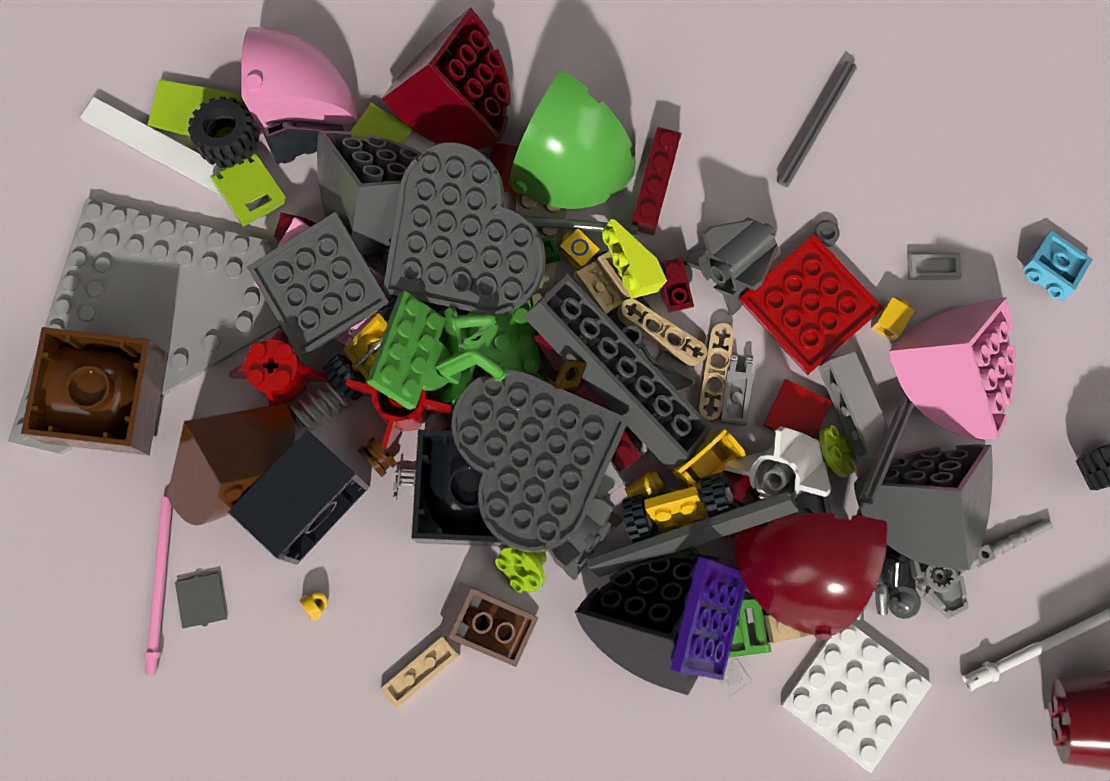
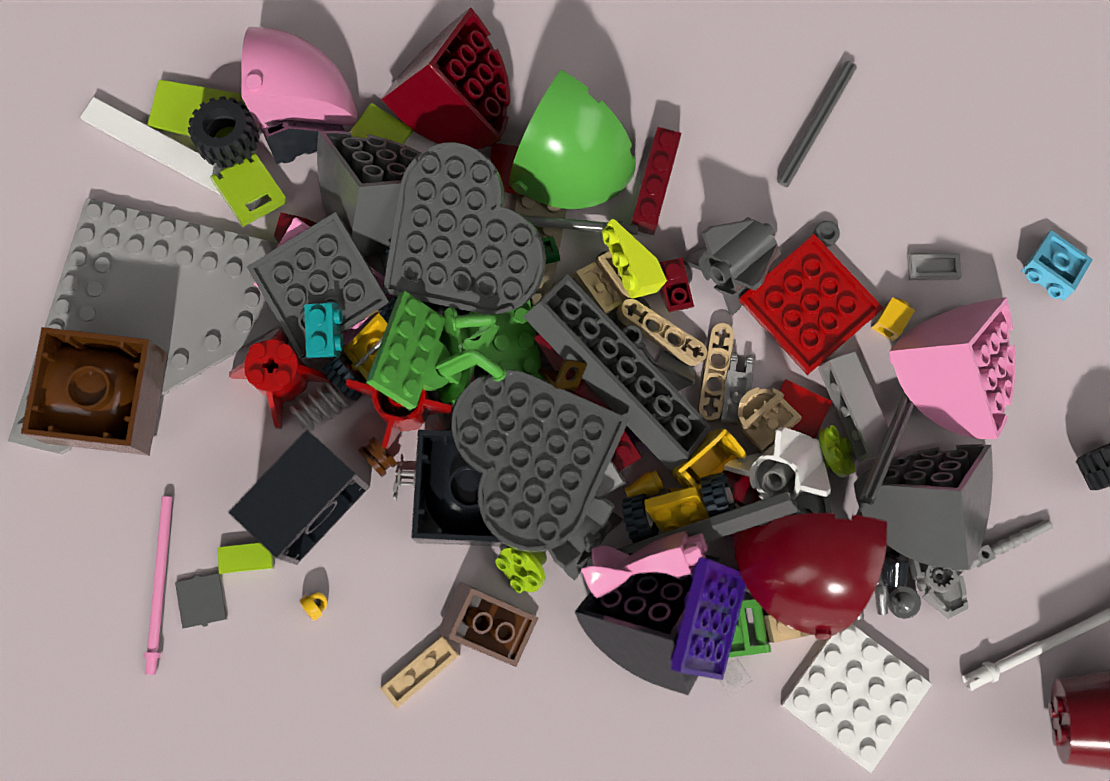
reddish brown brick [167,403,295,525] -> none
yellow brick [559,229,600,270] -> none
none -> lime tile [217,543,274,574]
none -> teal bracket [304,302,344,358]
none -> bright pink hips [581,531,708,597]
none -> tan slope [737,387,801,453]

